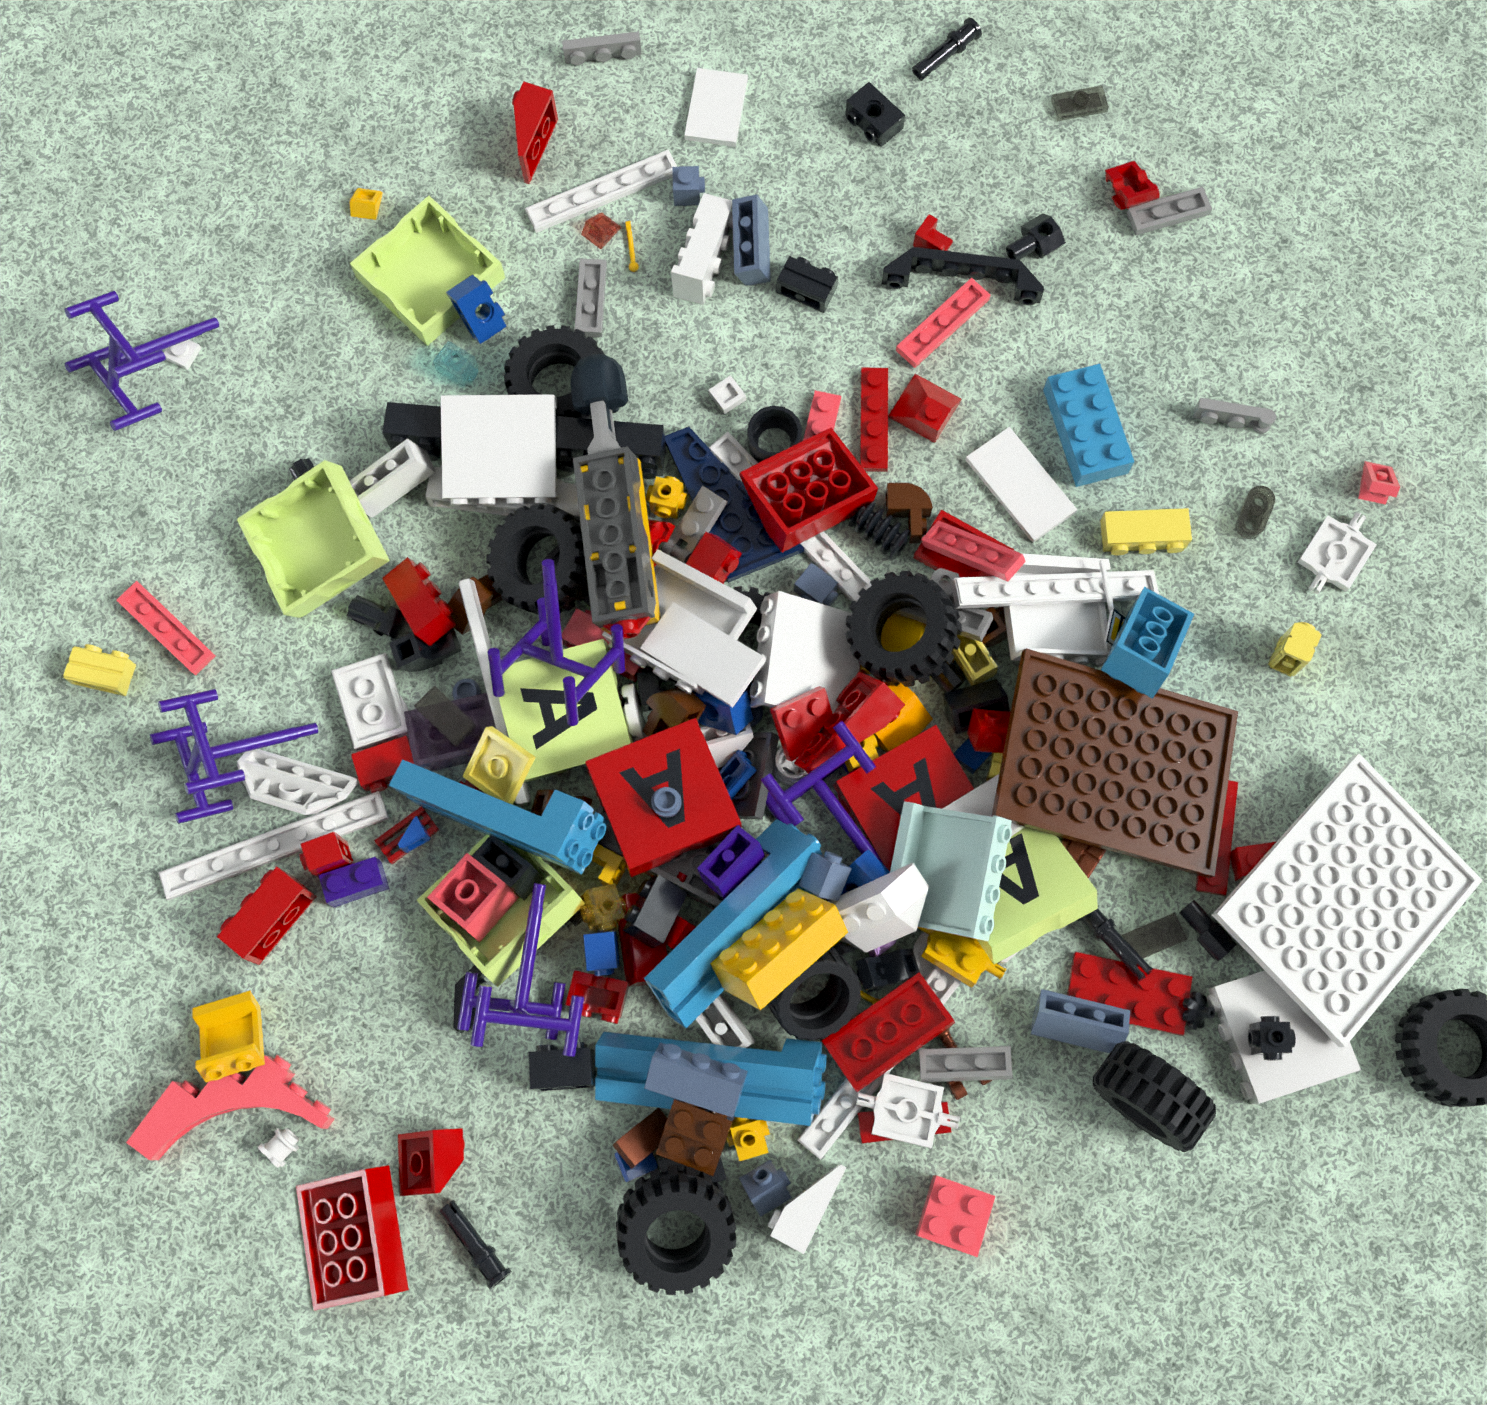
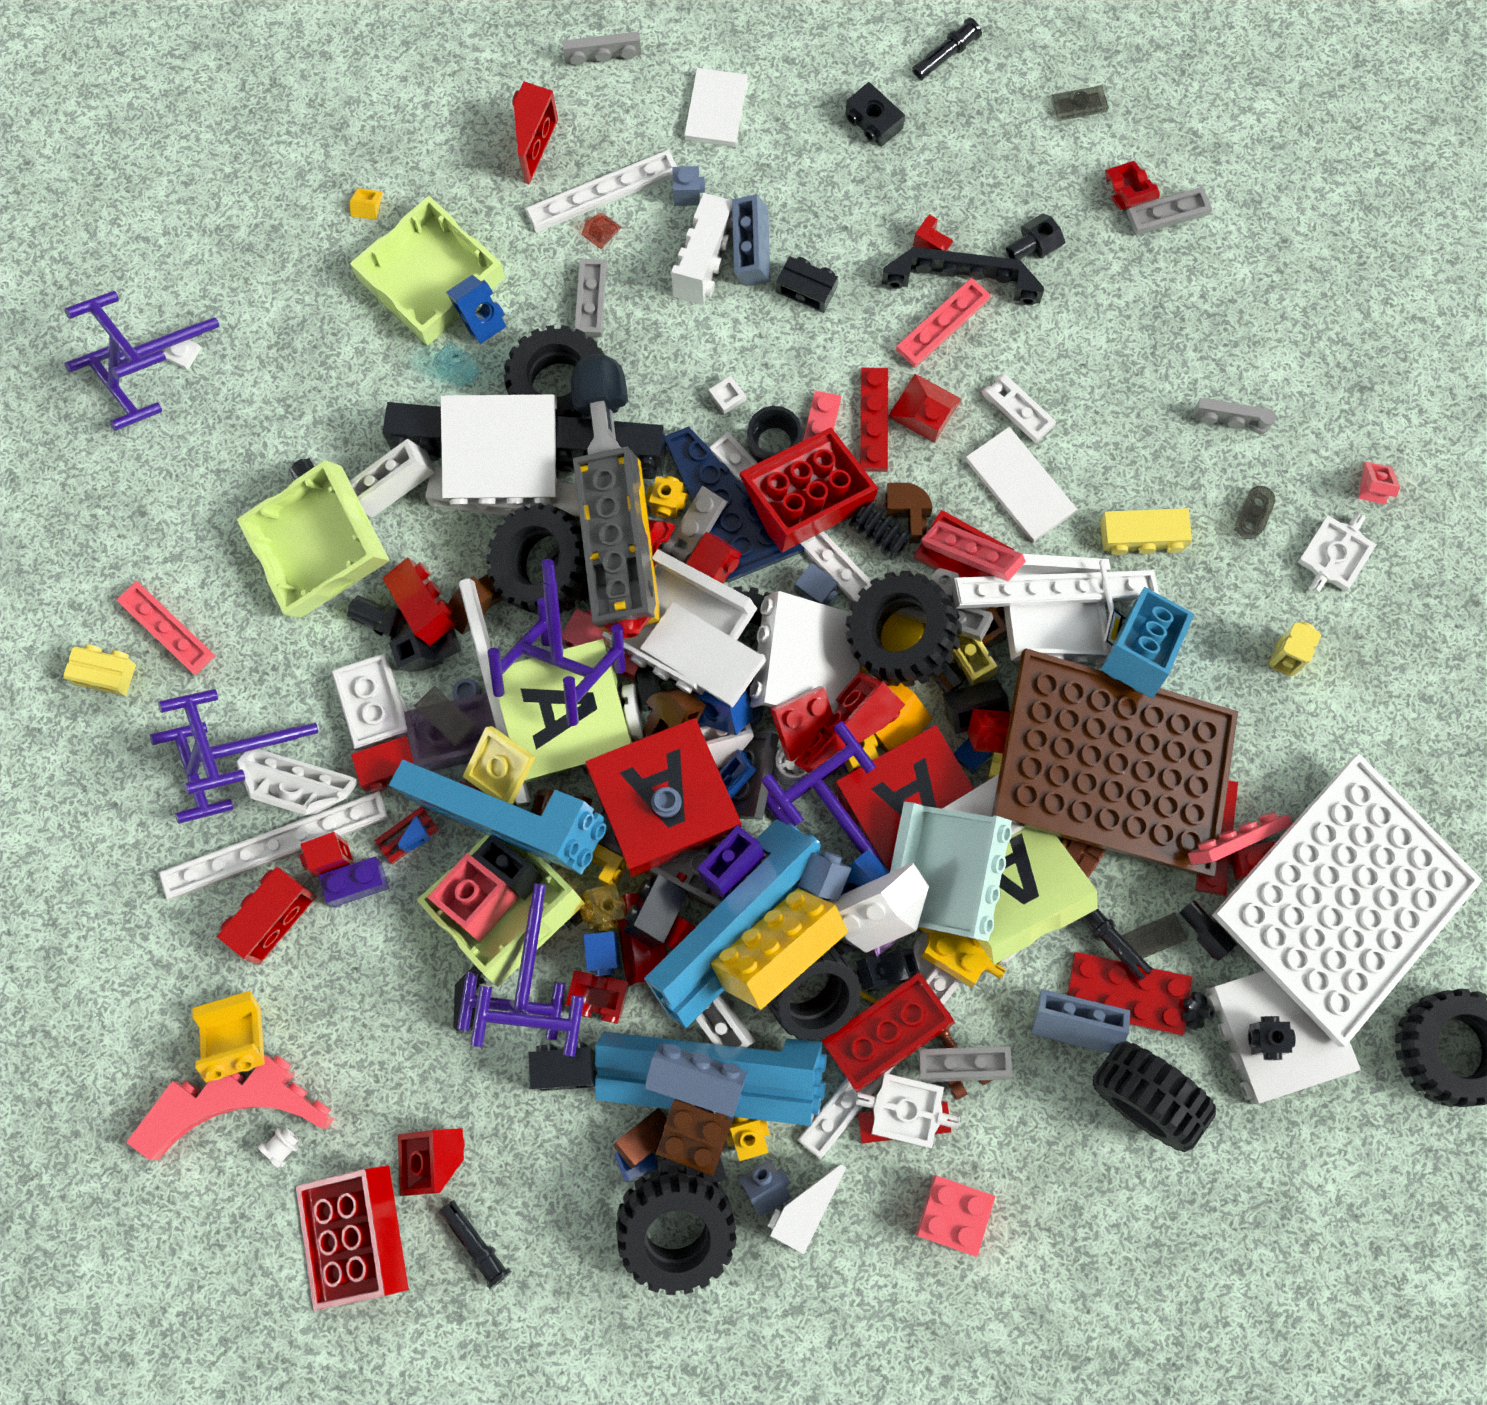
yellow hinge [625,221,639,272] -> none
dark azure brick [1043,364,1134,487] -> none
none -> white plate [982,373,1056,443]
none -> coral plate [1188,812,1292,865]

